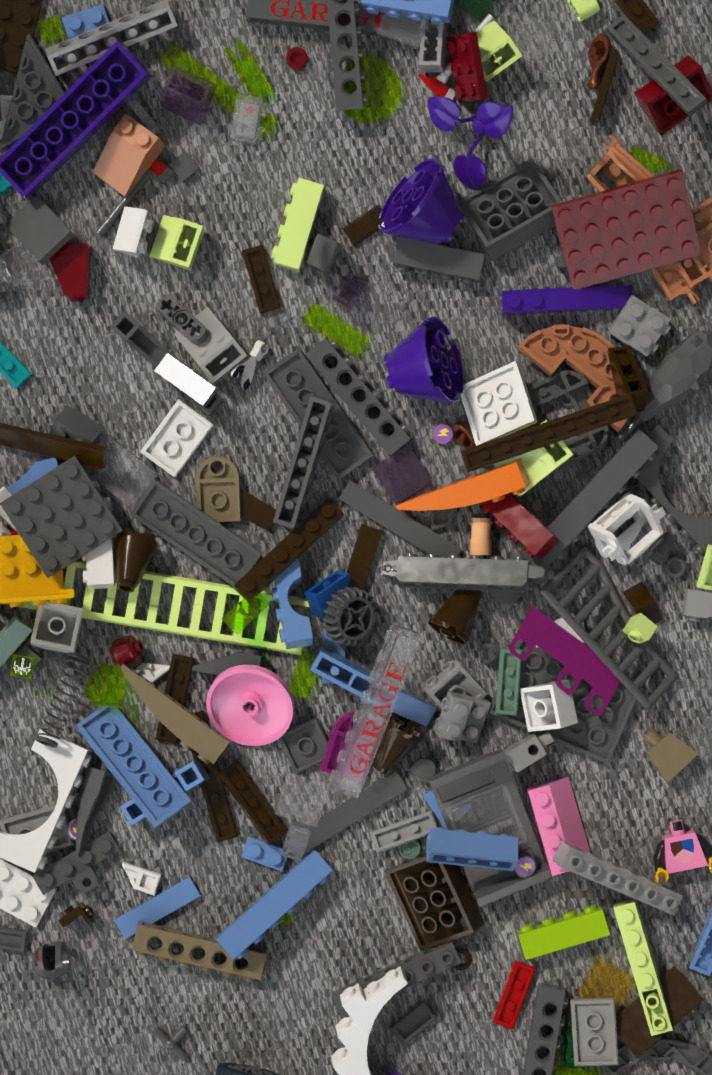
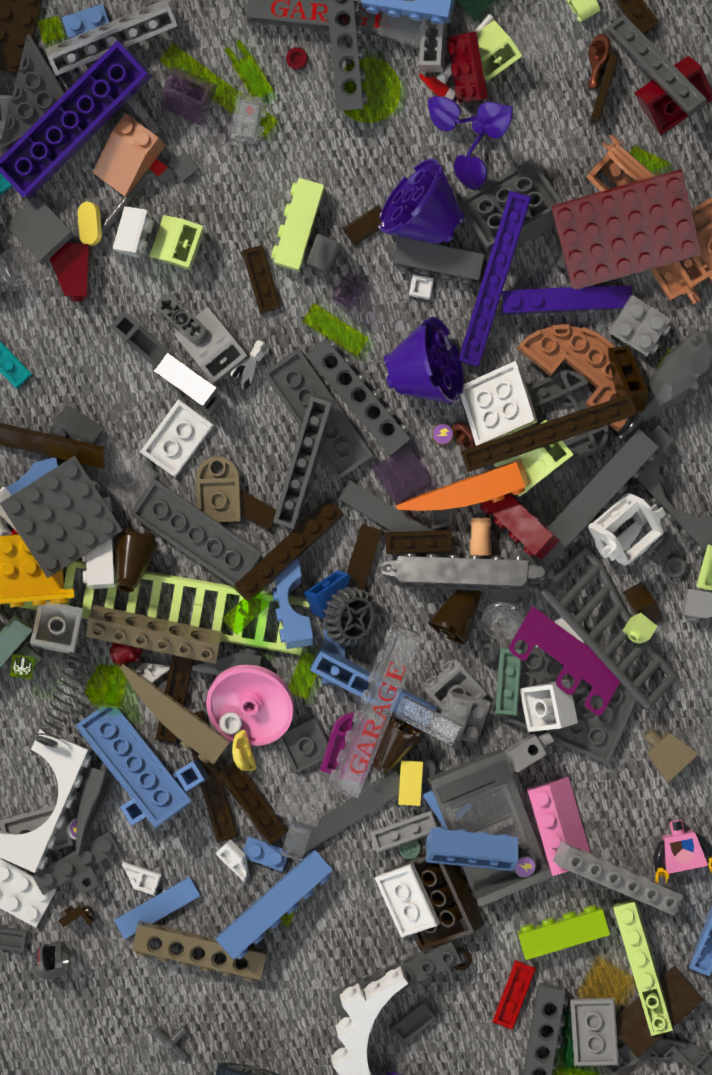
none -> light yellow tile [78,202,102,246]
none -> dark tan brick [86,605,223,664]
none -> white tile [215,839,249,882]
none -> white tile [219,712,242,735]
none -> light yellow tile [232,730,257,771]
none -> white tile [375,863,440,938]
none -> dark brown tile [385,530,452,554]
none -> clear tile [394,695,463,746]
none -> light yellow tile [398,760,423,806]
none -> white tile [409,274,434,300]
none -> dark purple tile [458,190,532,367]
none -> clear tile [481,602,525,640]

